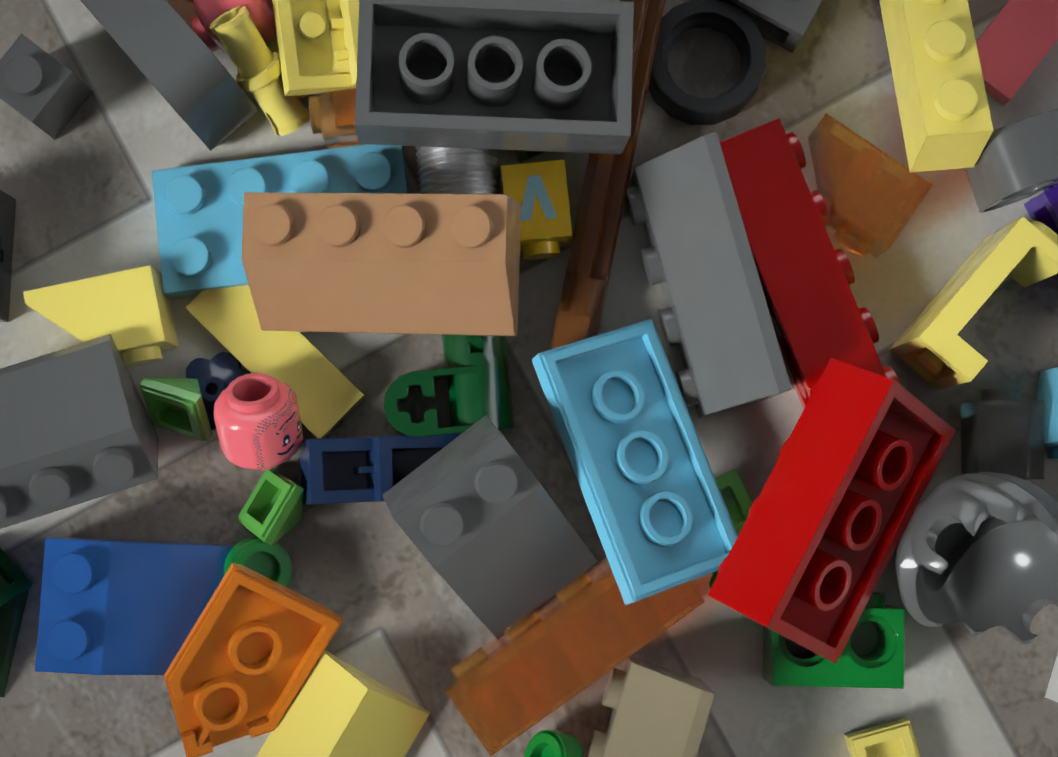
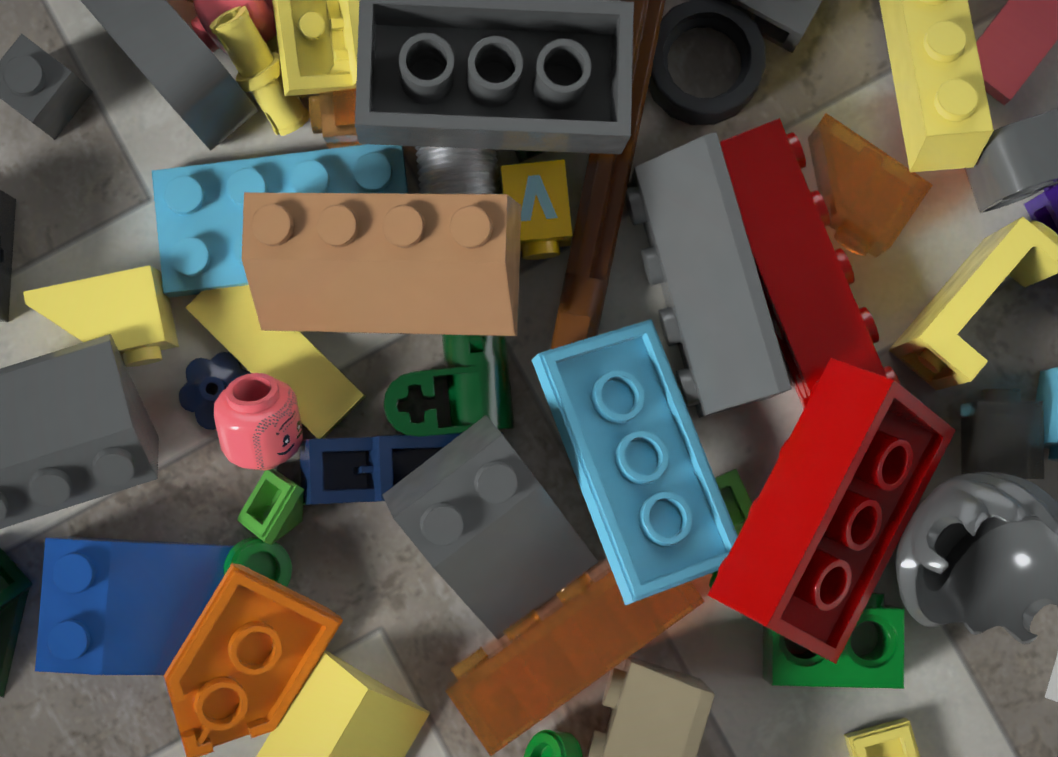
bright green slope [139,377,213,441] -> none

